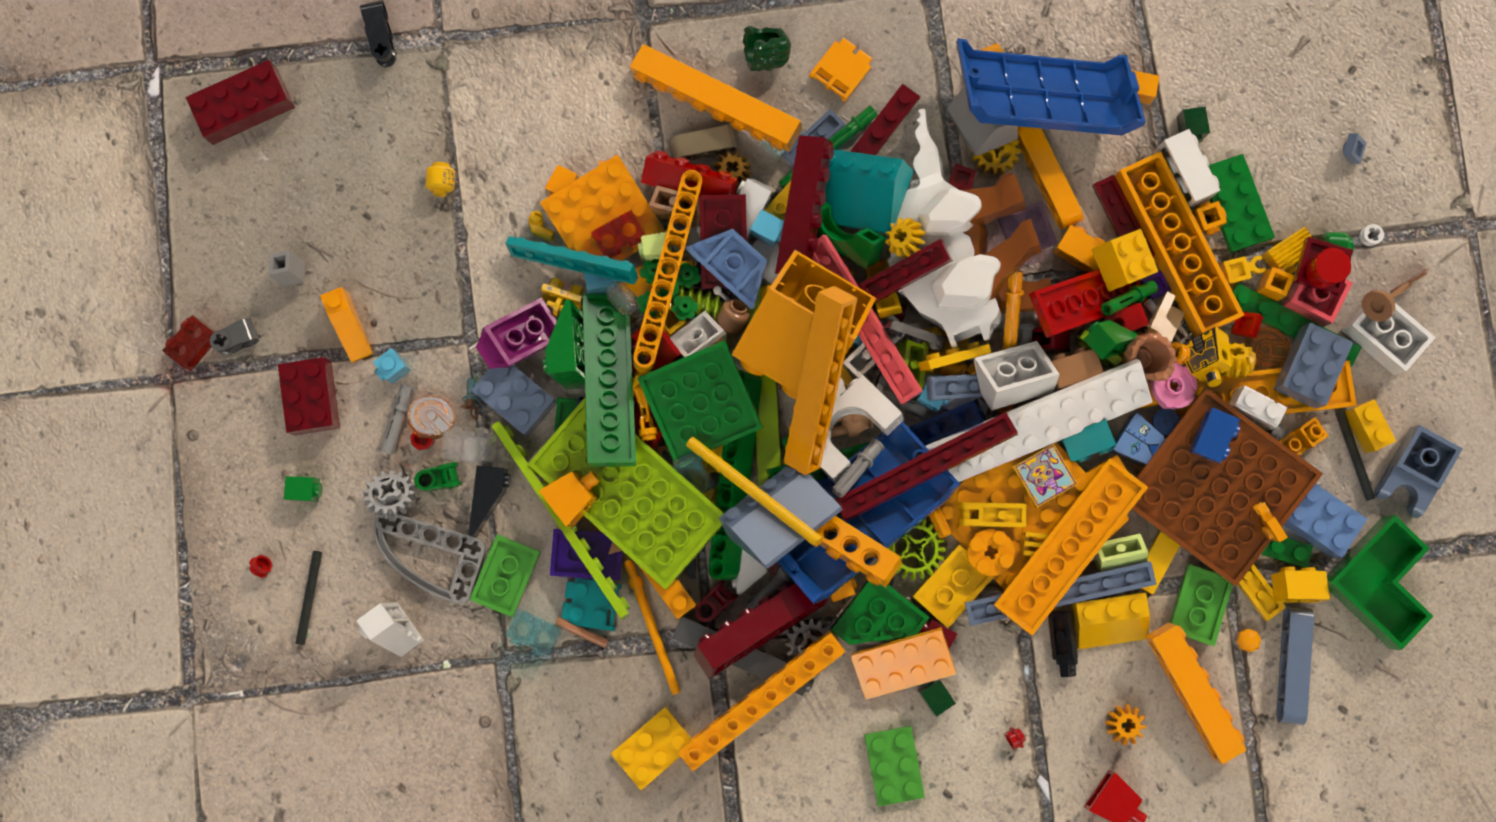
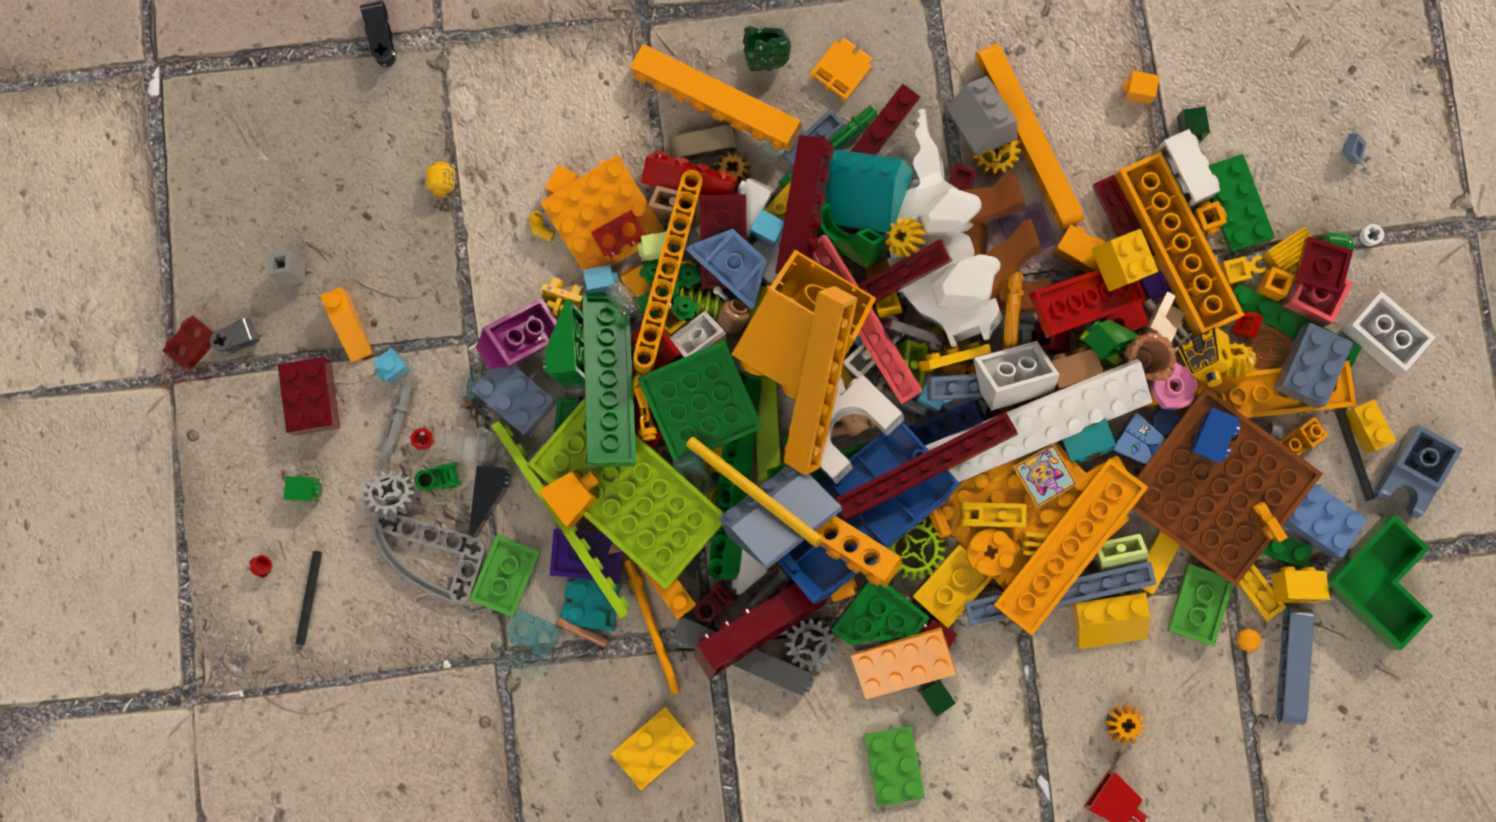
dark red brick [185,60,295,145] -> none
white wedge [356,602,424,657] -> none
tile [408,395,455,439] -> none
teal plate [505,236,638,285] -> none
light orange brick [678,630,845,772] -> none
light grey axle [832,439,884,498] -> none
blue piece [956,38,1146,136] -> none
red plate [1005,727,1026,750] -> none
black hinge [1048,611,1078,677] -> none
green pin [1101,280,1158,316] -> none
light orange brick [1145,622,1247,765] -> none
light orange bush [1172,342,1191,365] -> none
white brick [1229,385,1287,430] -> none
red piece [1305,248,1351,288] -> none
medium nougat piece [1362,268,1429,322] -> none

